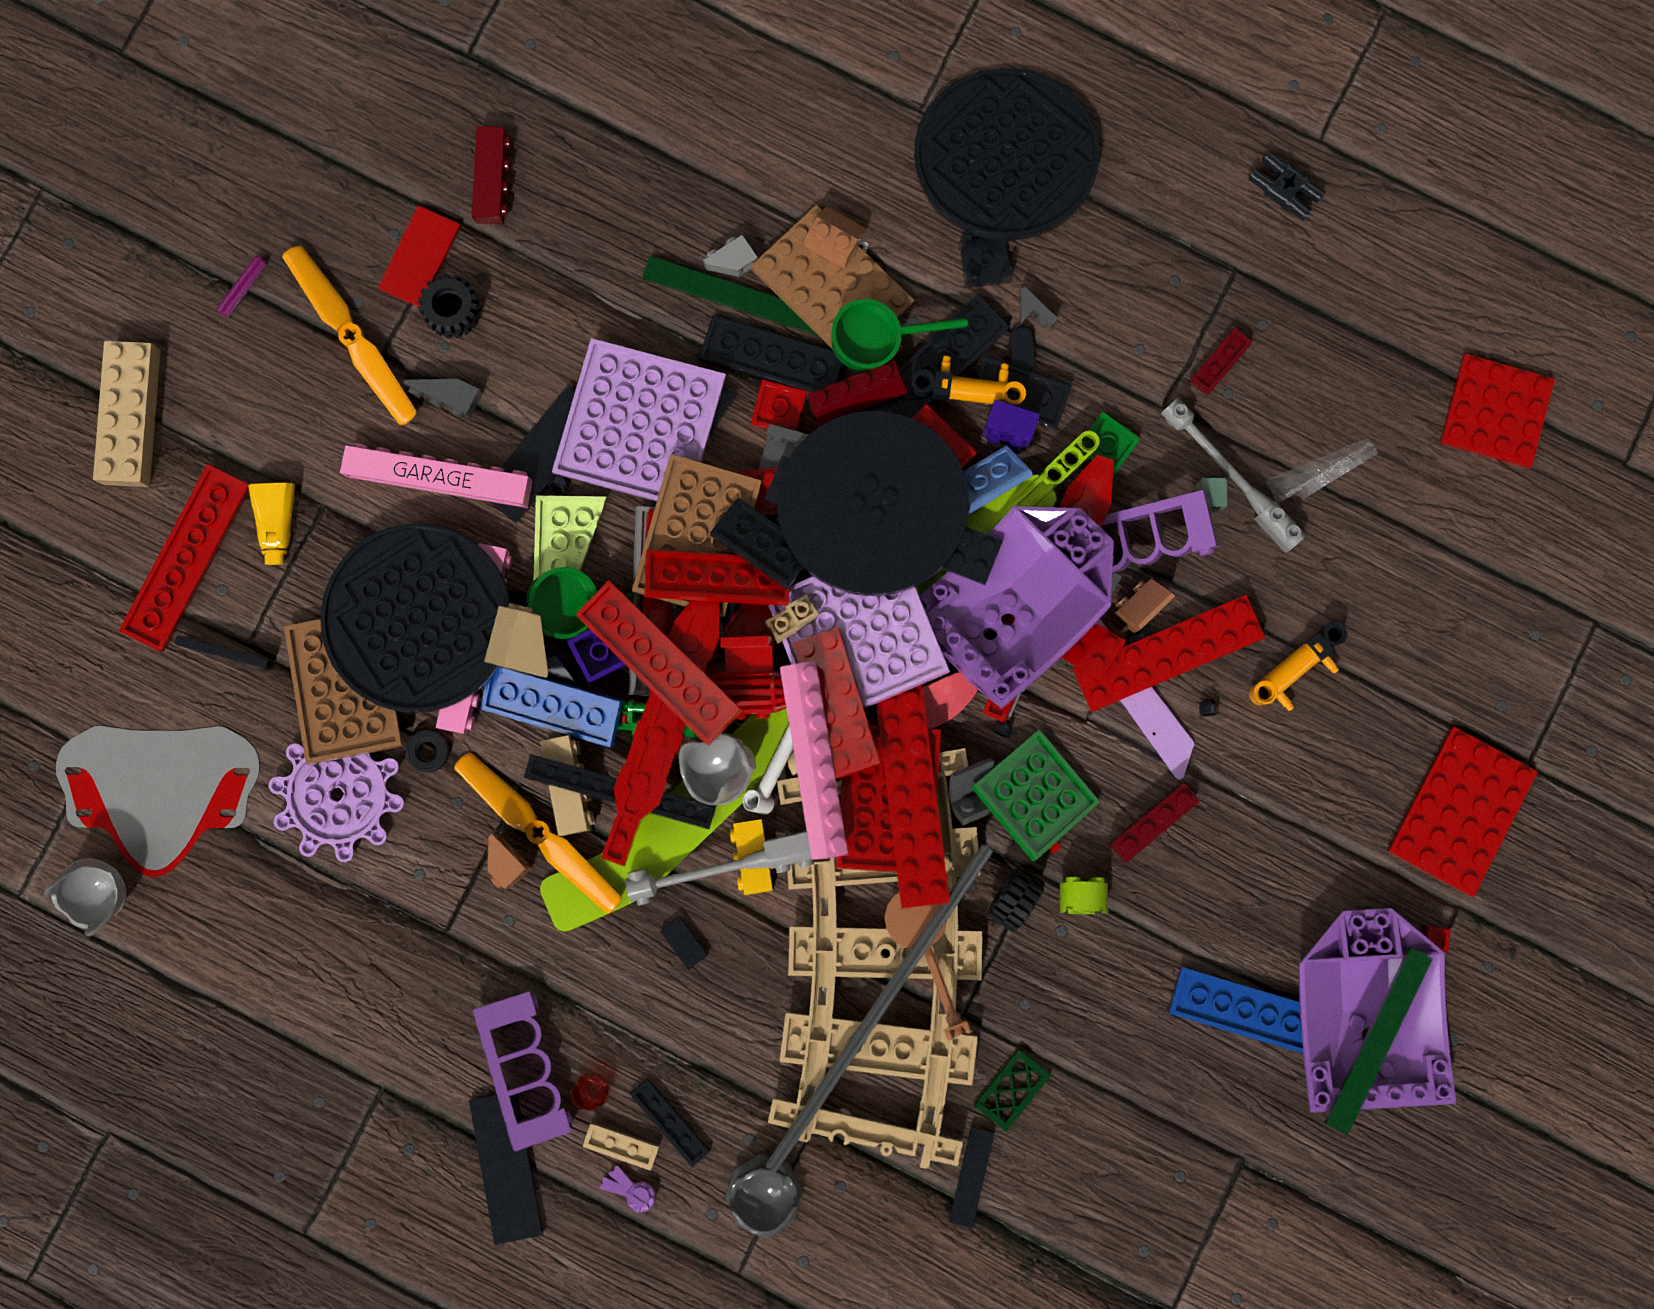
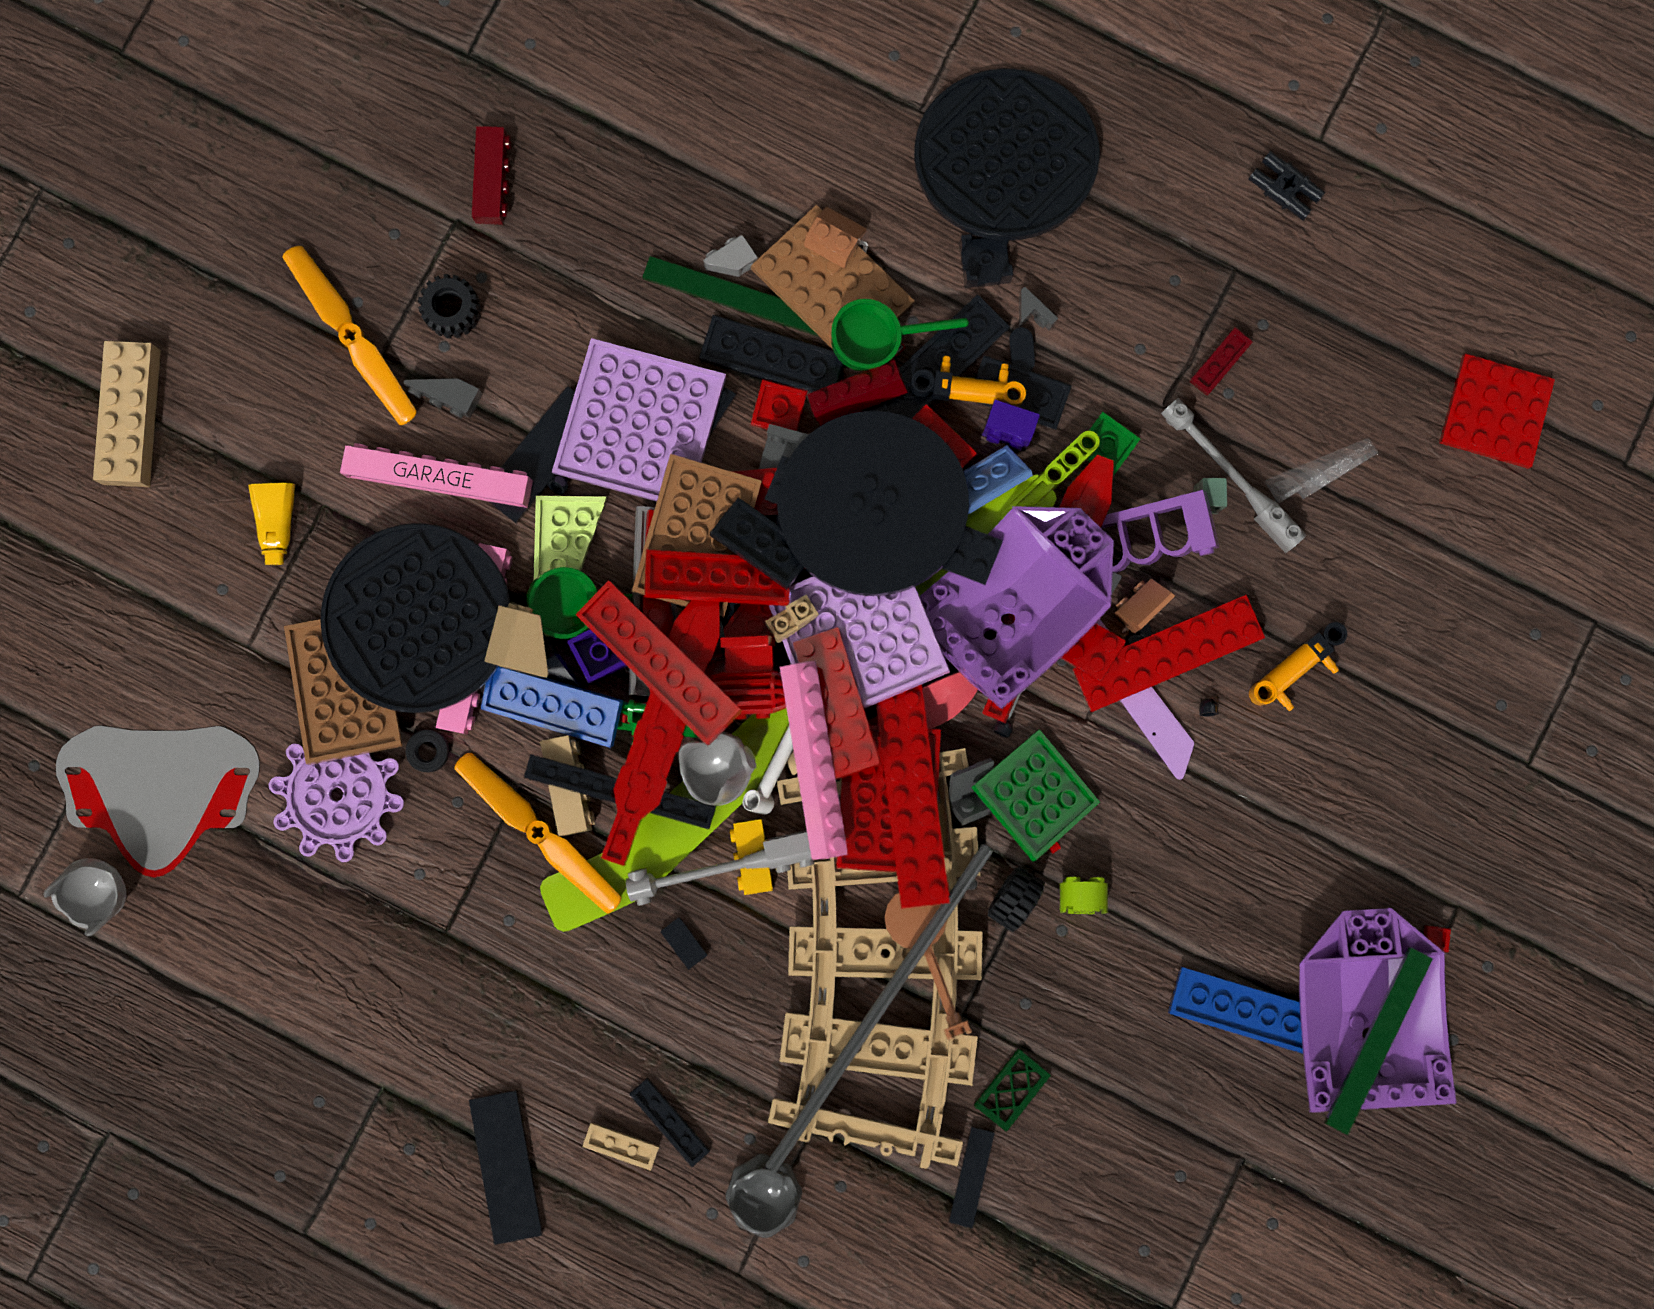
red plate [119,464,249,653] -> none
black tile [174,636,275,670] -> none
magenta axle [217,256,267,317] -> none
red tile [378,206,461,307] -> none
medium lavender fence [472,991,573,1151] -> none
nougat slope [488,834,533,889] -> none
clear red hair [571,1073,610,1111] -> none
medium lavender piece [599,1165,656,1212] -> none
dark red brick [1107,783,1200,863] -> none
red plate [1387,727,1538,897] -> none

